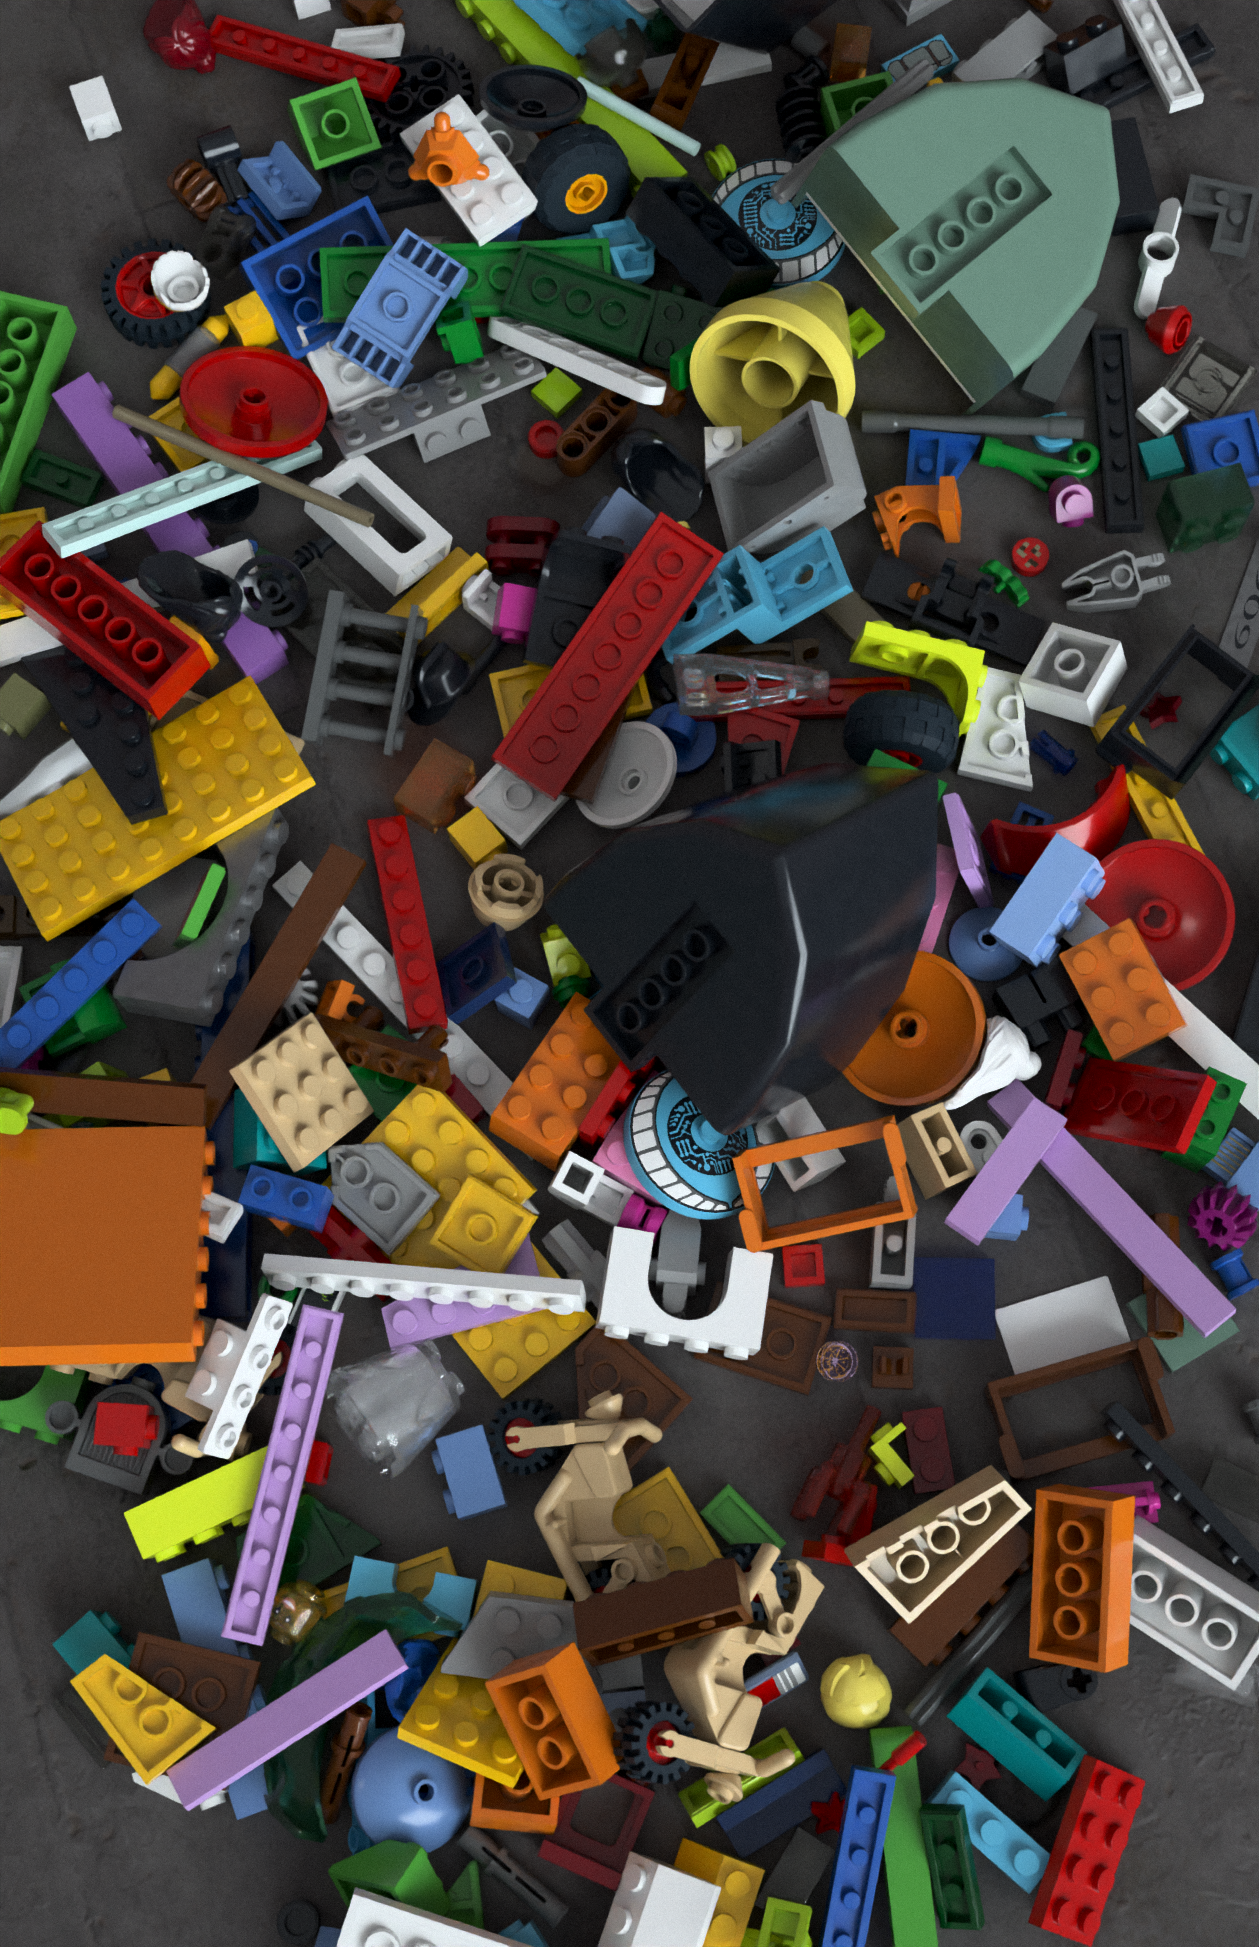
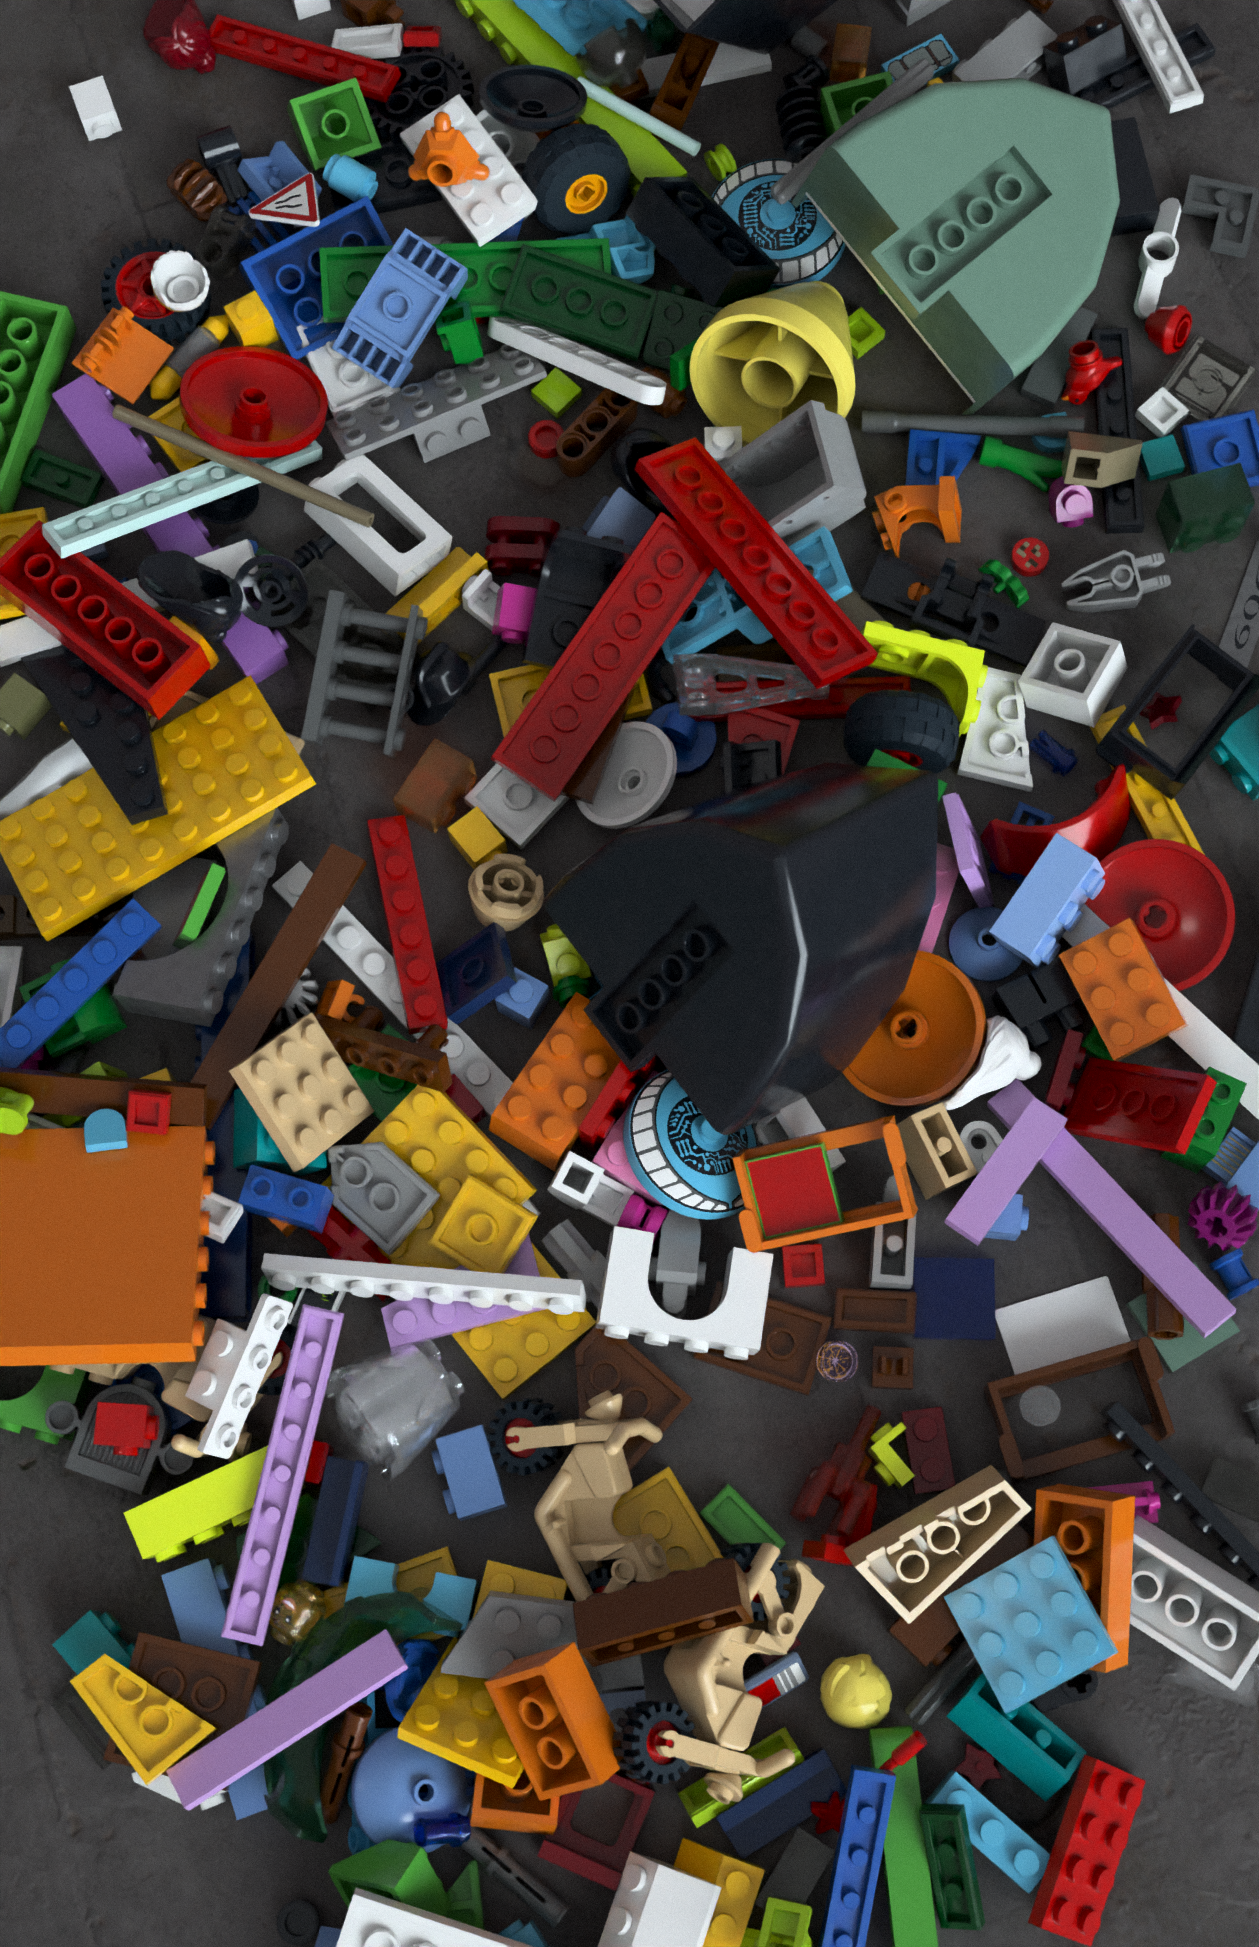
none -> orange hinge [72,306,174,405]
none -> medium azure tile [84,1109,128,1153]
none -> red tile [126,1089,172,1135]
none -> piece [248,173,320,228]
none -> dark blue panel [301,1456,369,1588]
none -> medium azure brick [323,154,378,202]
none -> red tile [403,26,442,47]
none -> clear blue pin [413,1812,471,1848]
none -> red plate [635,437,878,689]
none -> red tile [744,1142,844,1239]
none -> medium azure plate [944,1536,1118,1713]
none -> clear plate [1019,1385,1061,1427]
none -> red animal [1061,340,1122,405]
none -> dark tan slope [1061,431,1143,488]

